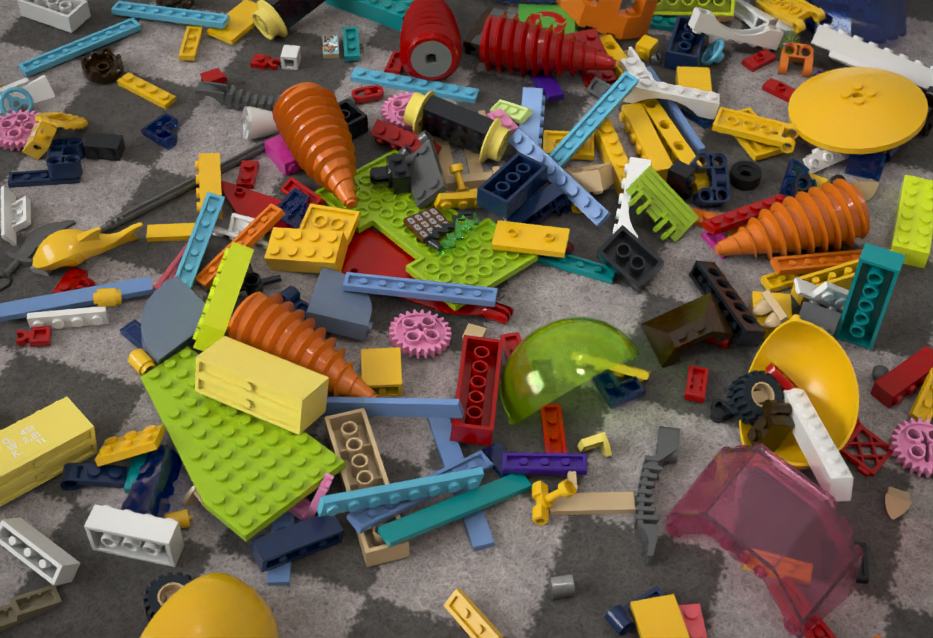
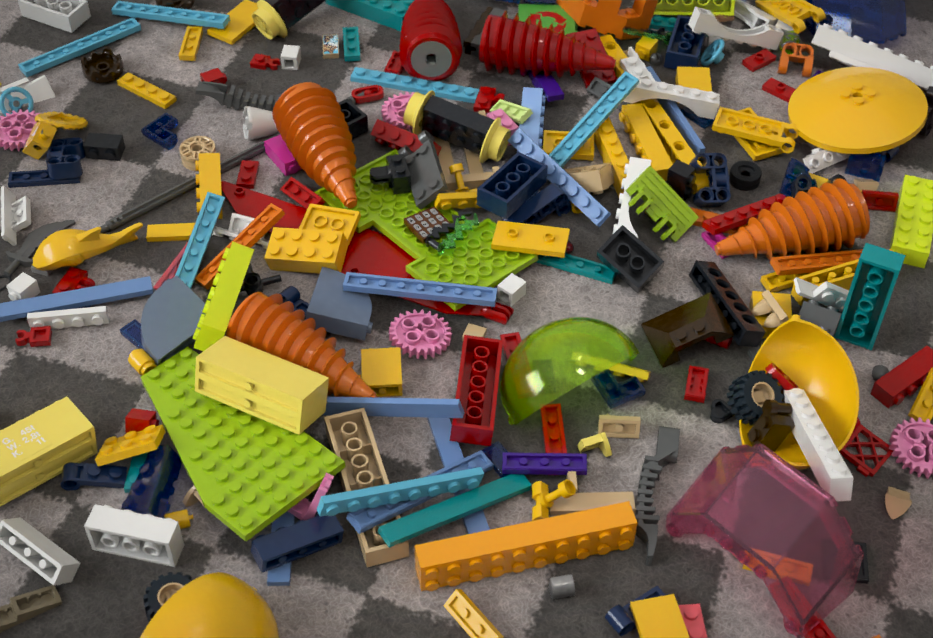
yellow brick [93,288,122,307] -> none
clear blue wing [277,187,309,229] -> none
none -> white brick [6,272,40,301]
none -> red brick [125,408,159,433]
none -> tan wheel [179,136,216,171]
none -> light orange brick [415,501,637,591]
none -> red plate [473,86,505,113]
none -> white brick [497,273,526,307]
none -> tan tile [598,413,641,439]
none -> clear neon green piece [622,26,672,45]
none -> red plate [862,190,899,212]

